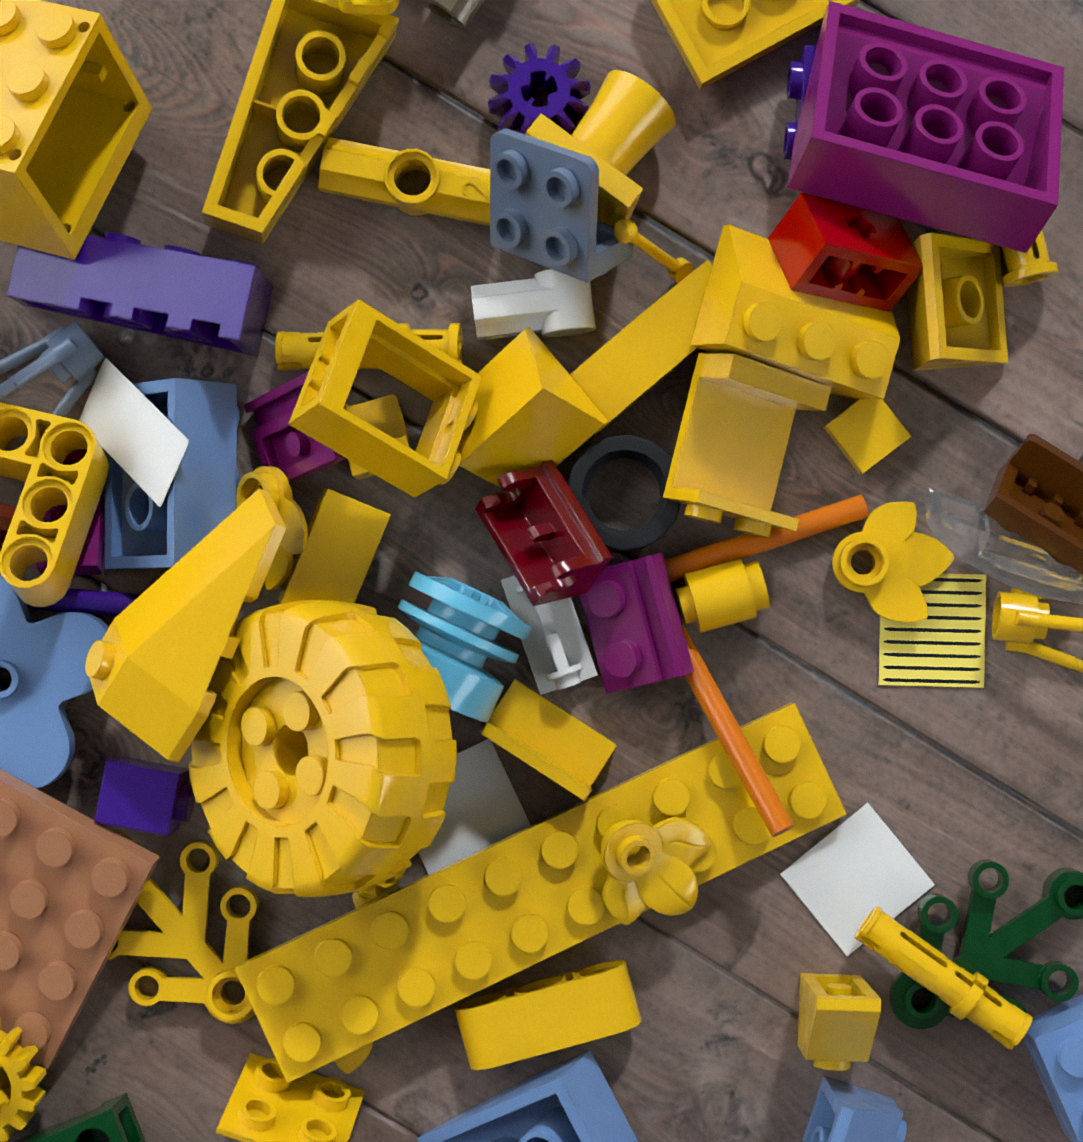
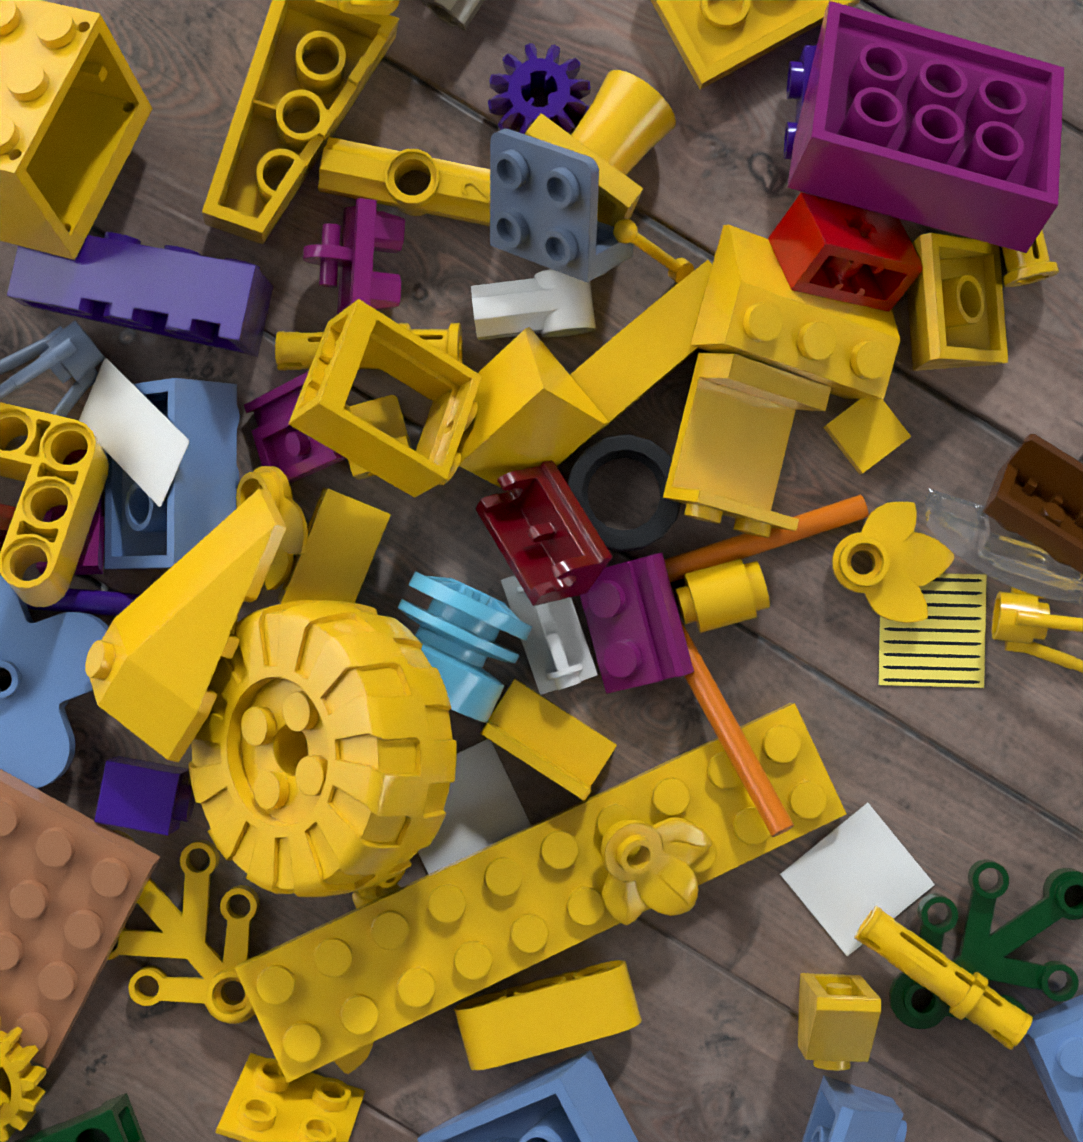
none -> magenta hips [303,198,405,315]

